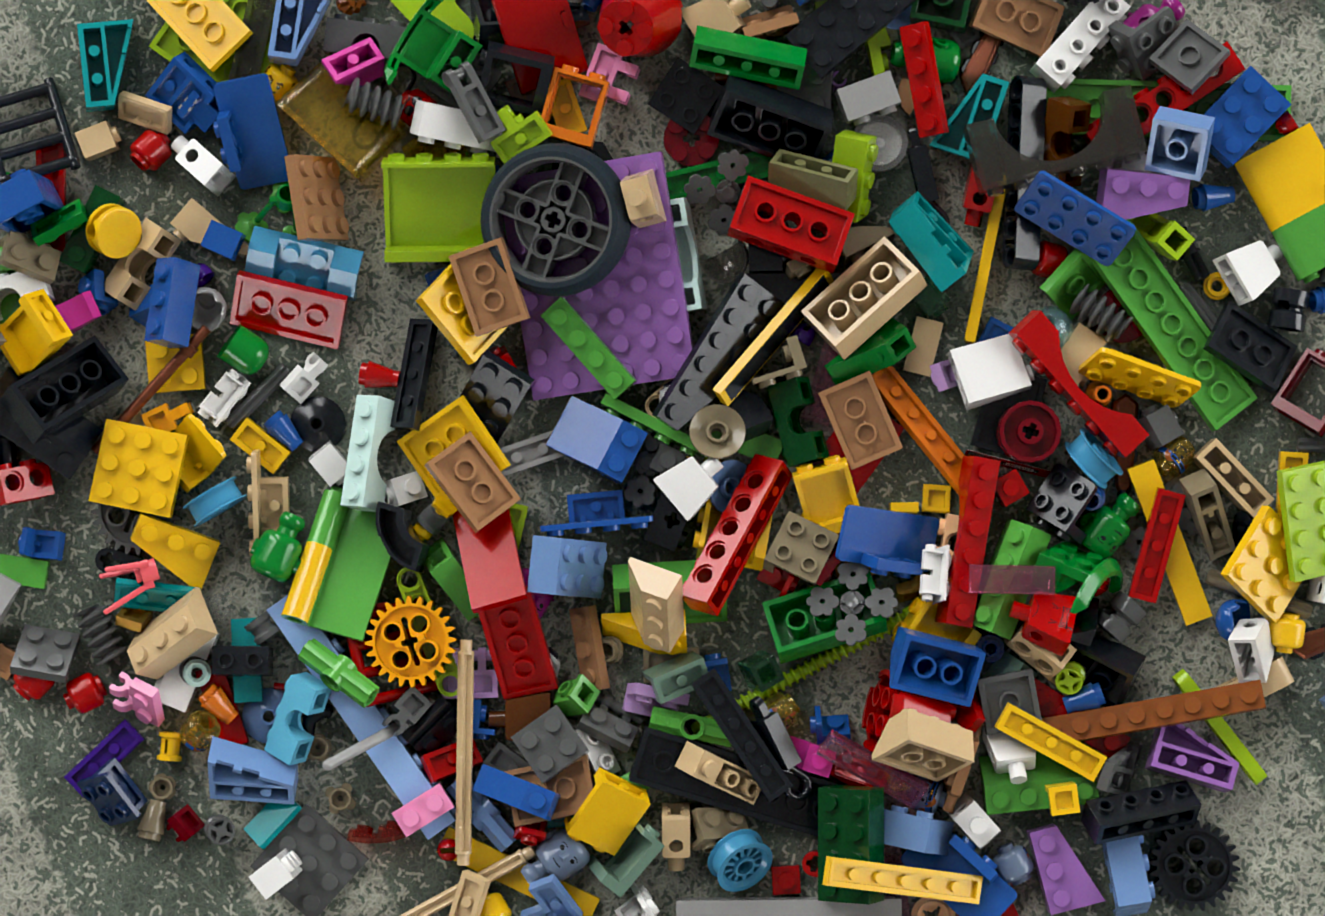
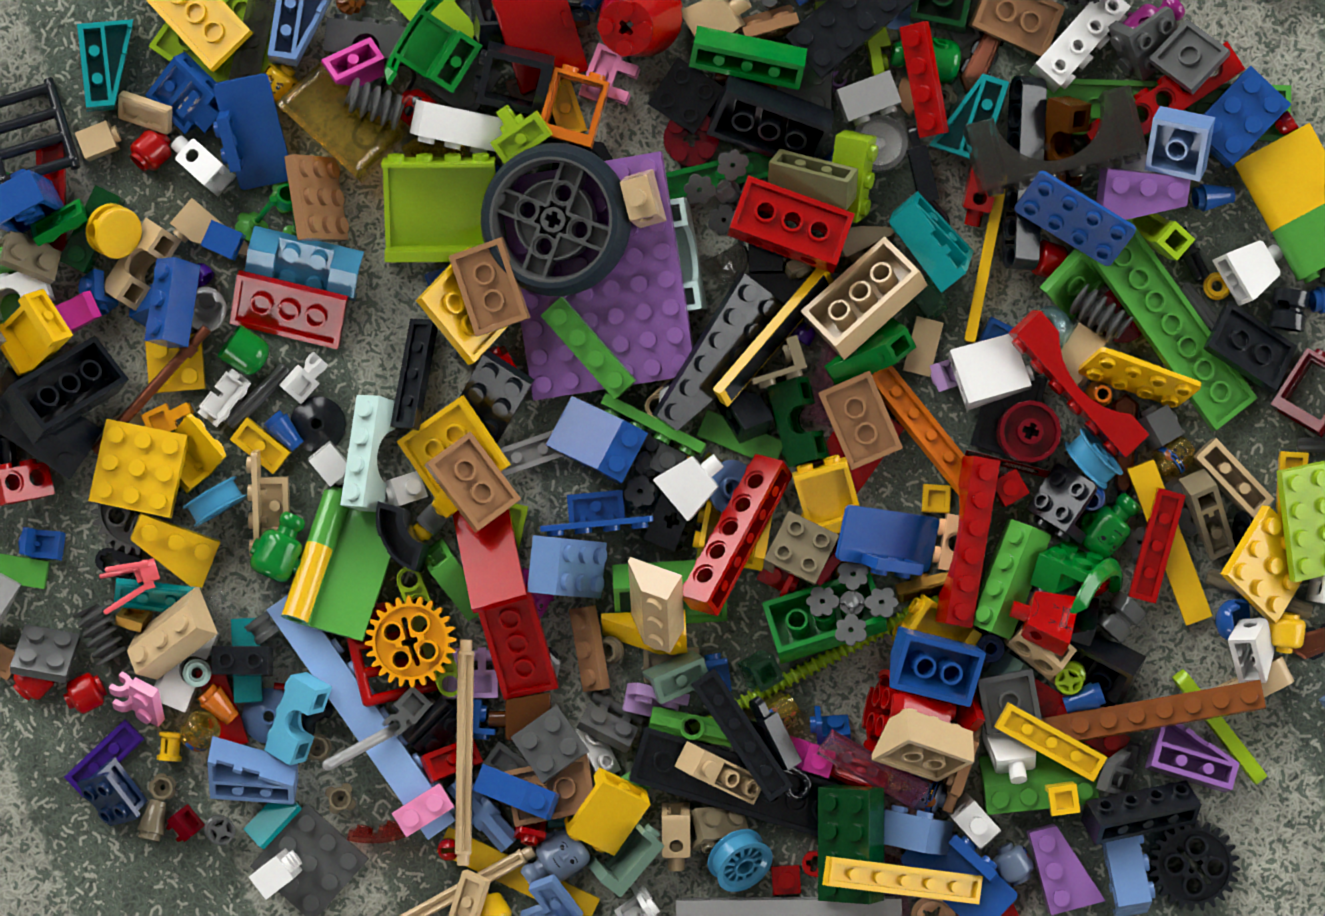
bright green piece [298,639,380,708] -> none
red cone [358,361,400,388] -> none
dark grey plate [442,61,506,144] -> none
bright green brick [553,674,601,717] -> none
dark tan dish [689,404,746,459] -> none
yellow tile [889,502,919,514] -> none
white hinge [919,544,952,605] -> none
clear pink tile [969,564,1055,595] -> none

